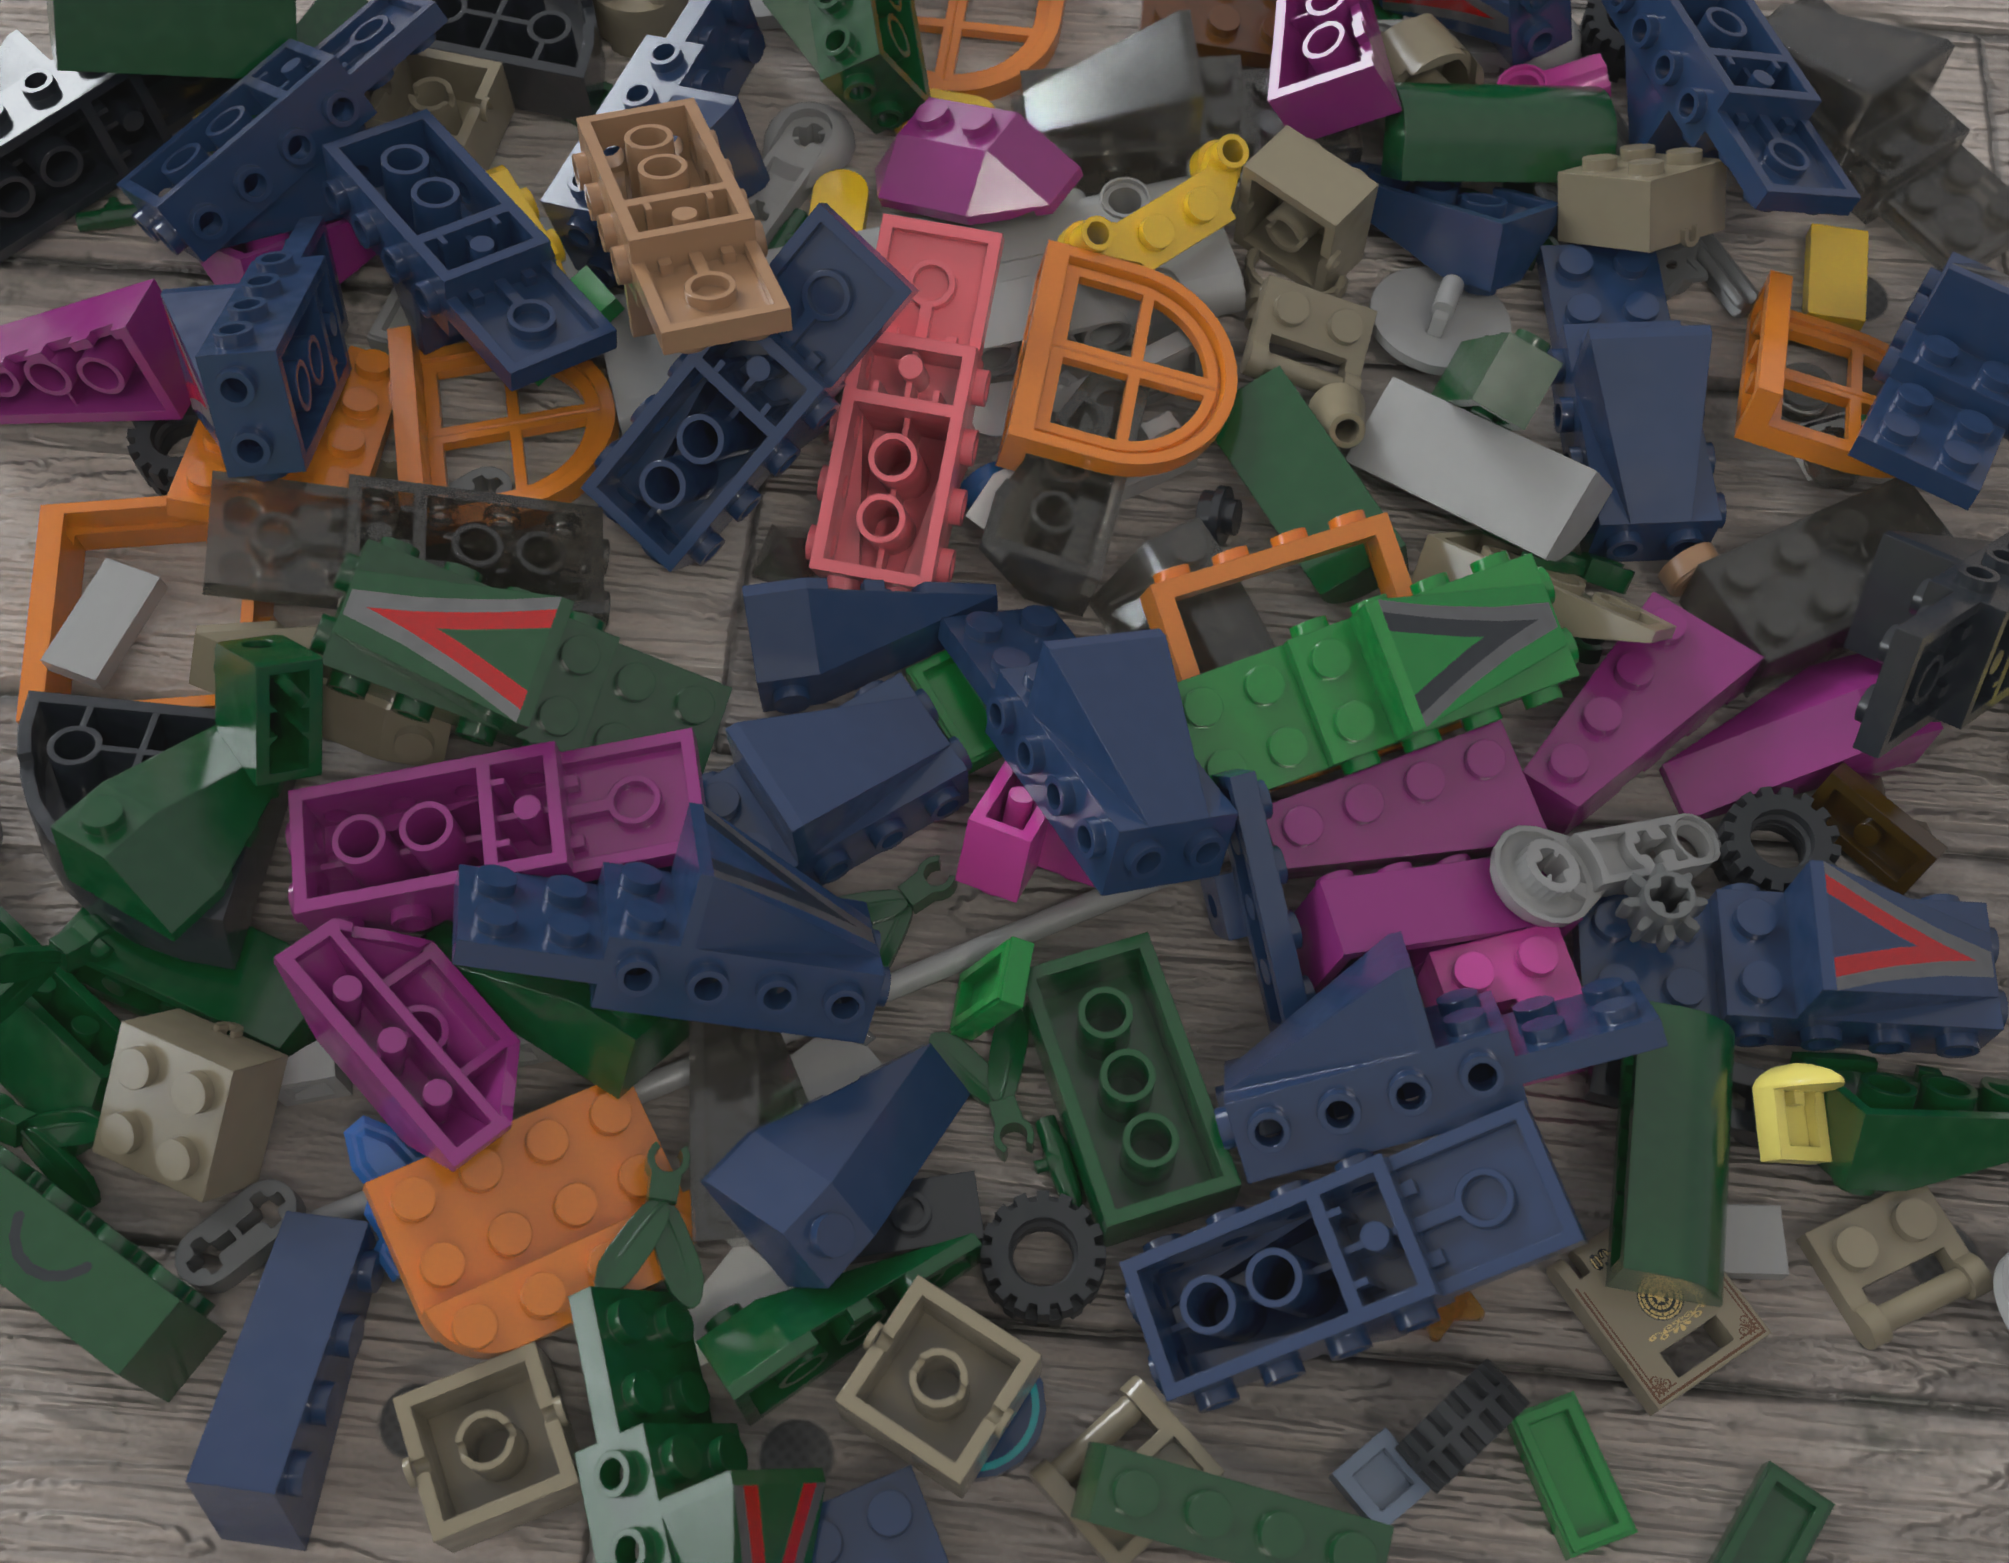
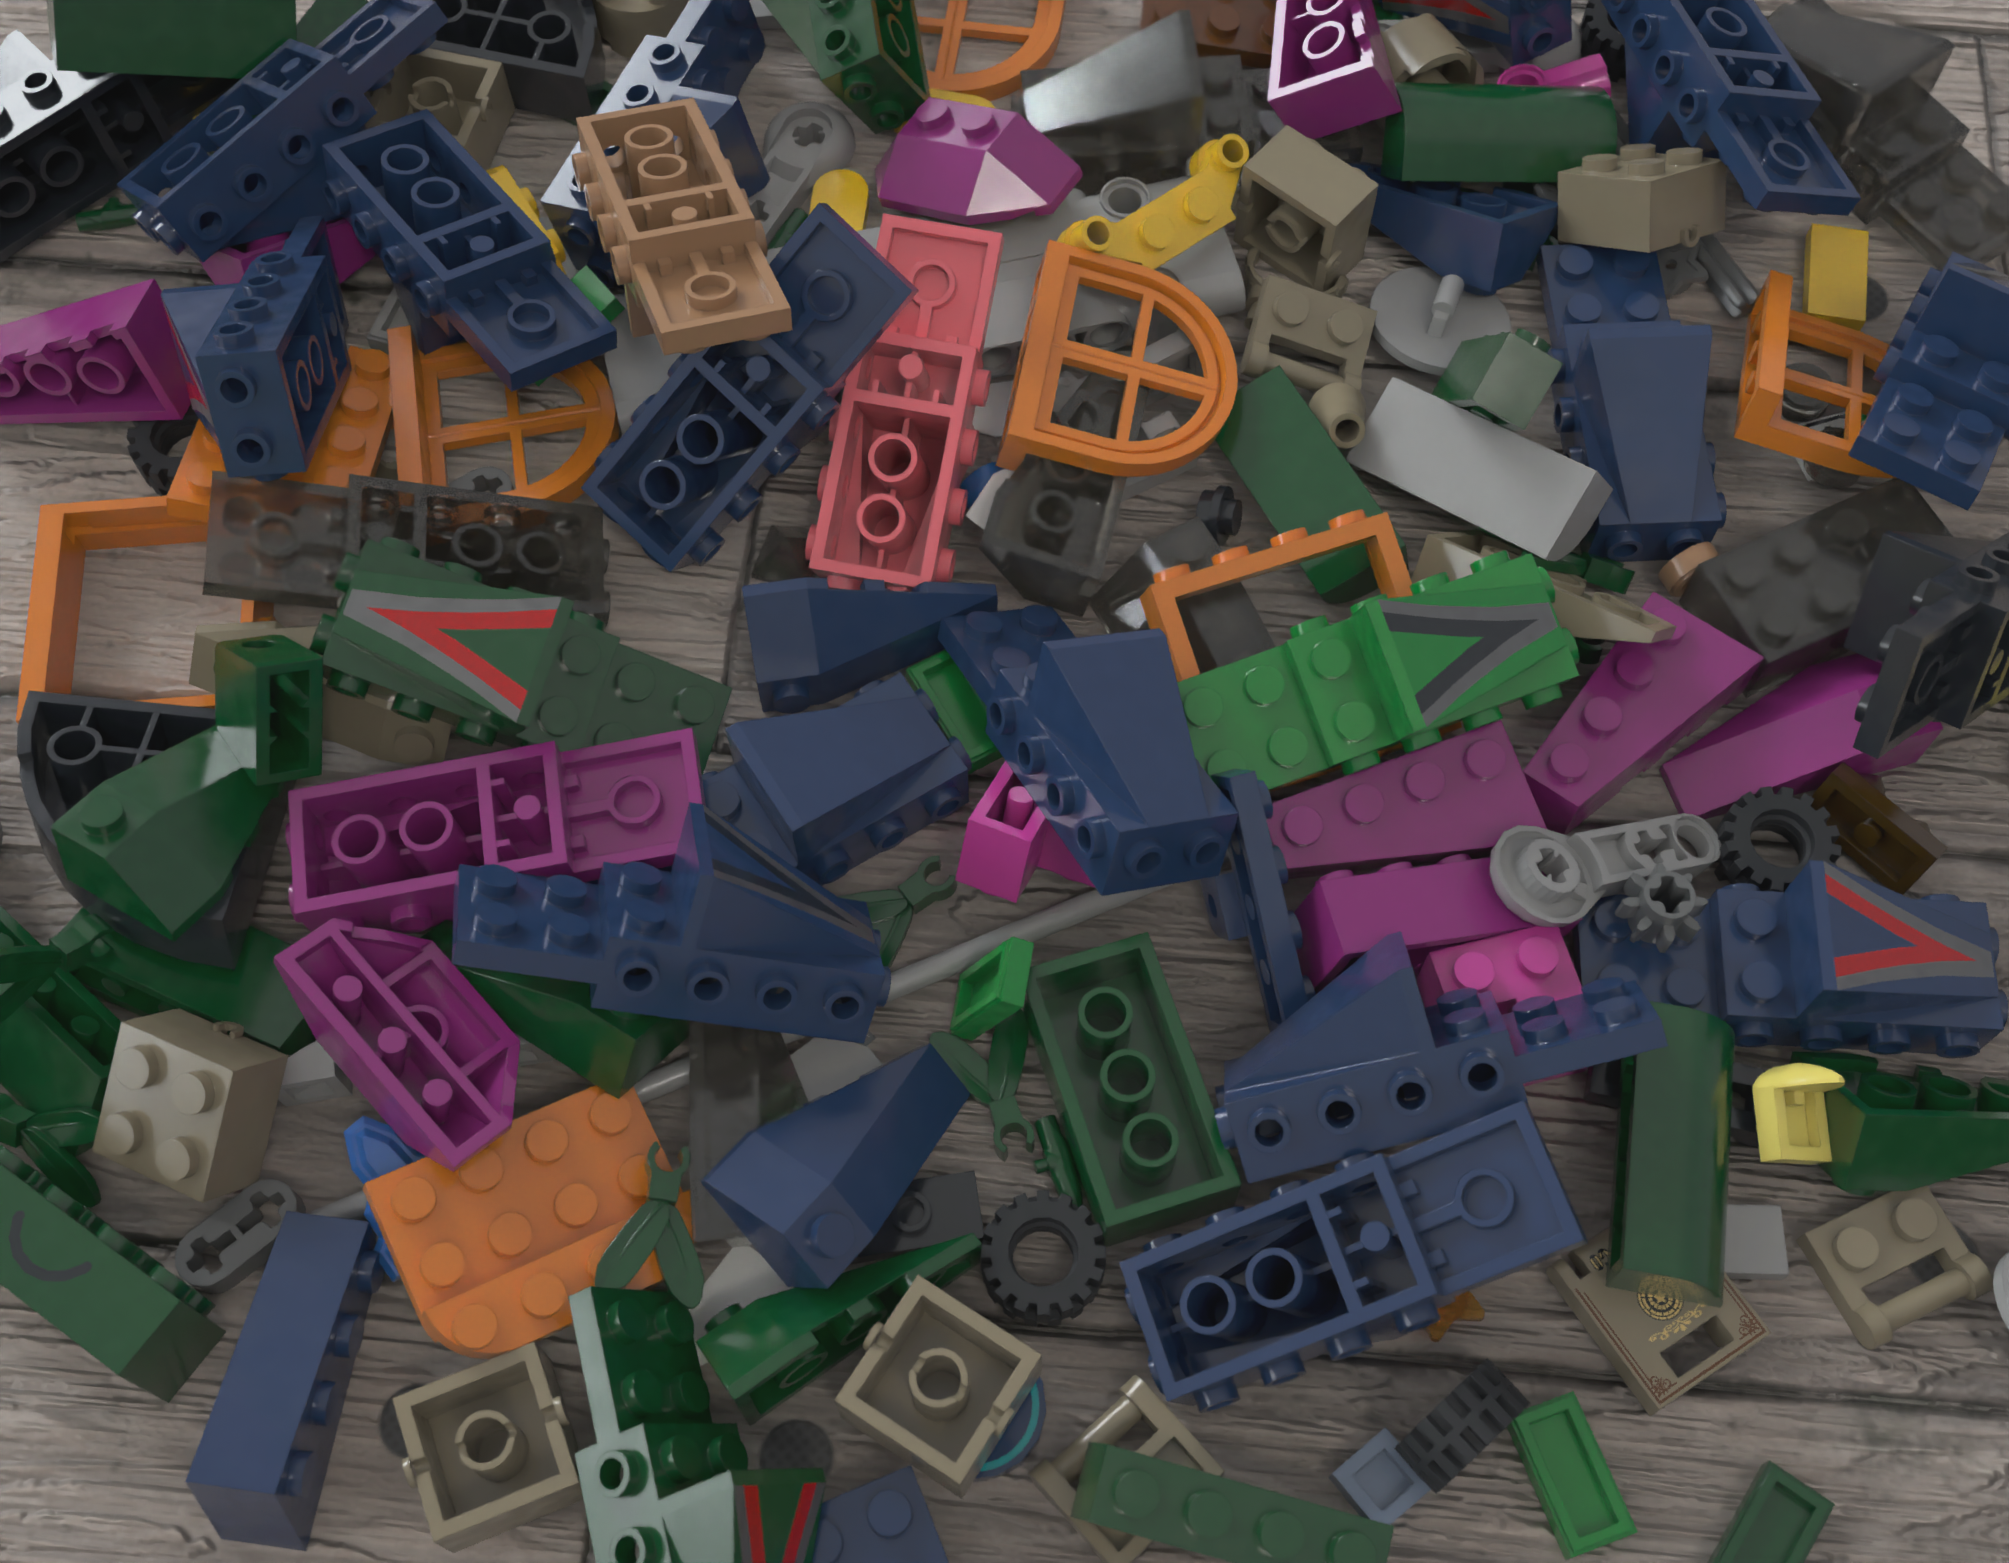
light grey tile [40,558,168,691] -> none

